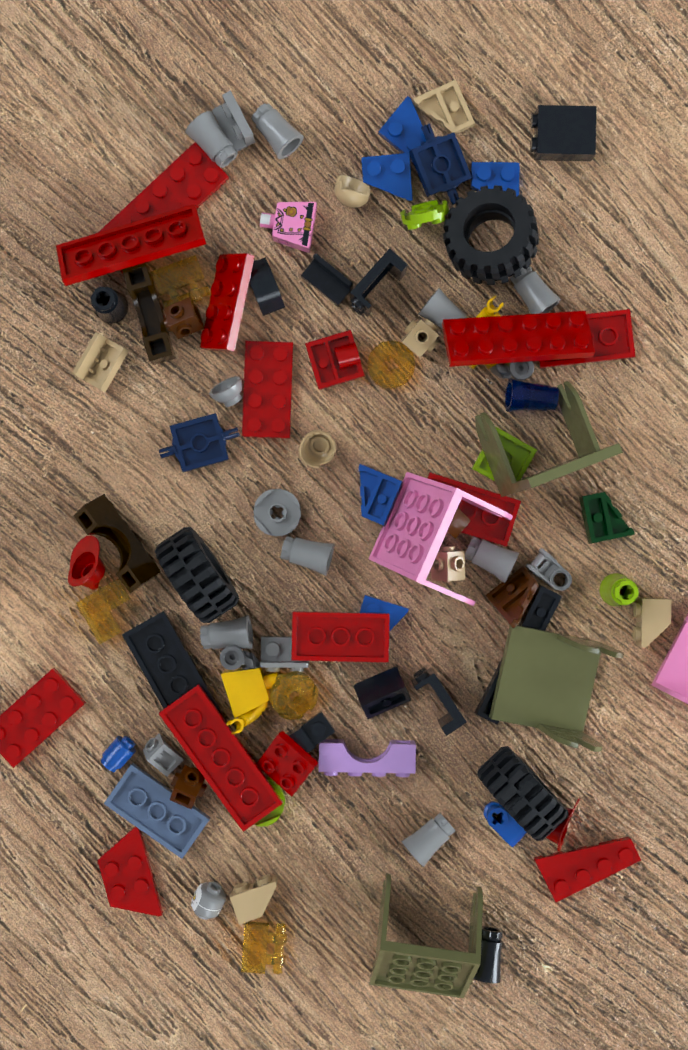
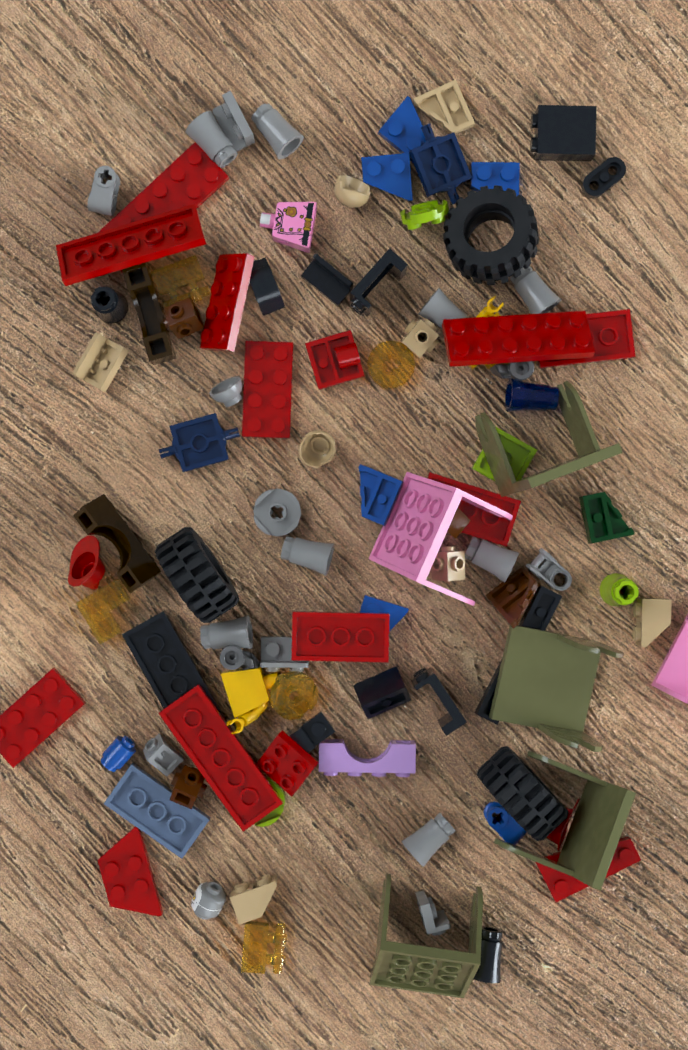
none -> light grey piece [87,166,120,216]
none -> light grey bracket [415,890,451,936]
none -> olive piece [494,751,636,891]
none -> black plate [581,157,626,199]

